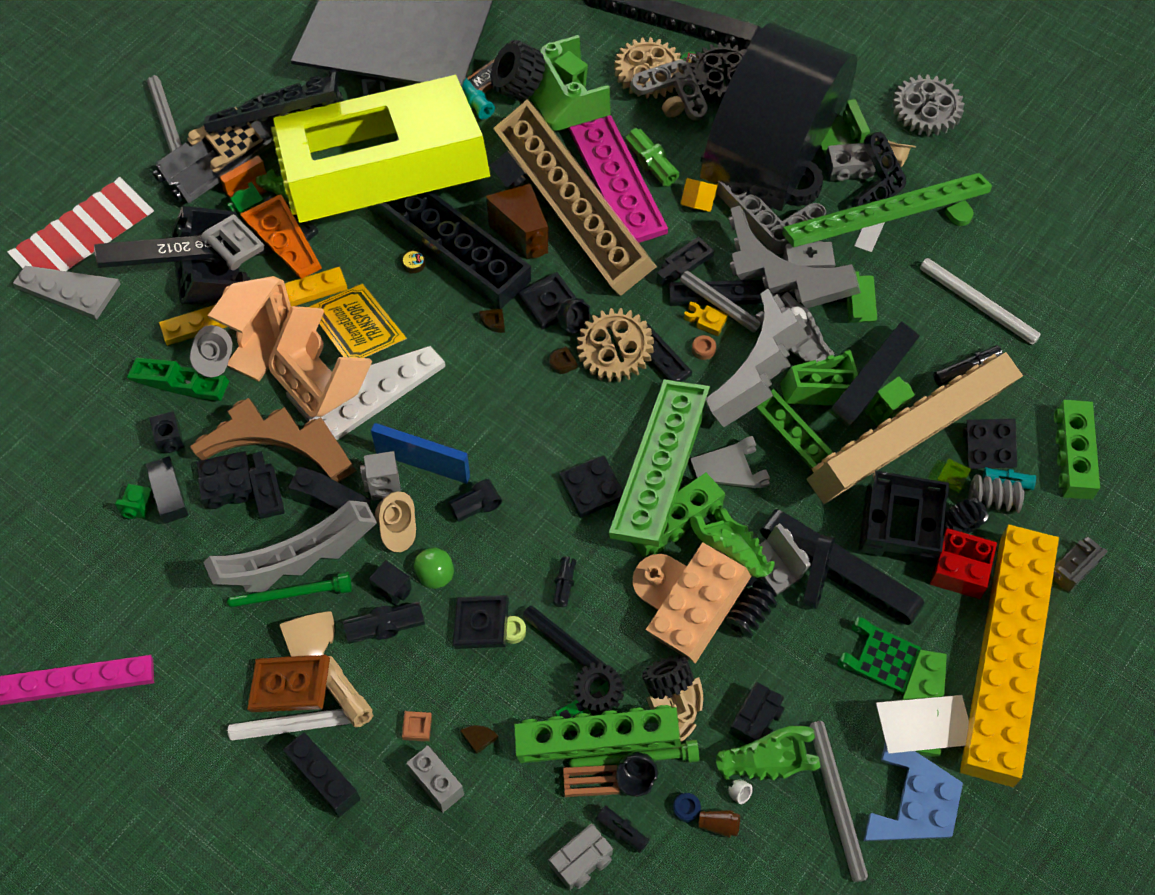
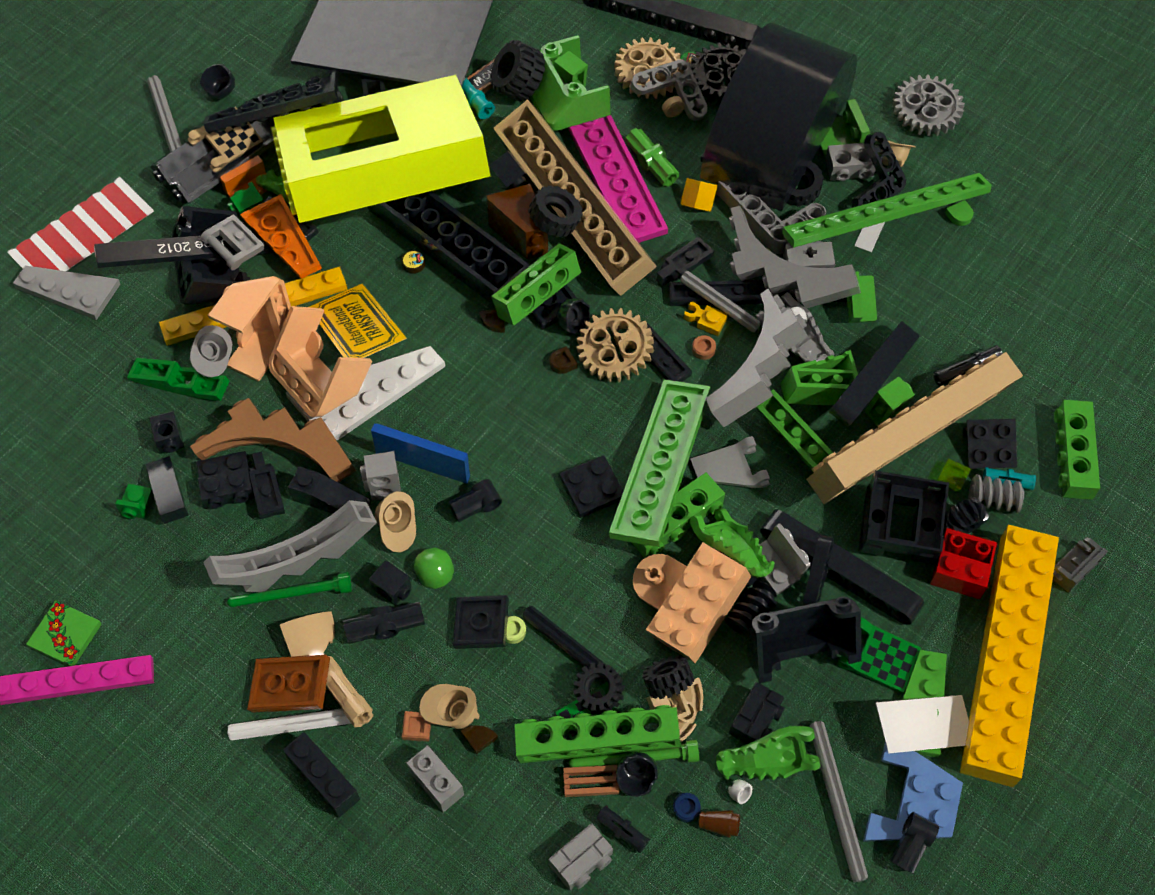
black axle [552,556,577,607] -> none
white axle [920,258,1040,344] -> none
none -> bright green tile [26,600,102,667]
none -> black hair [200,64,235,99]
none -> tan piece [419,684,480,729]
none -> bright green brick [491,243,581,326]
none -> black tyre [528,185,583,237]
none -> black windscreen [747,597,862,684]
none -> black piece [890,812,939,873]

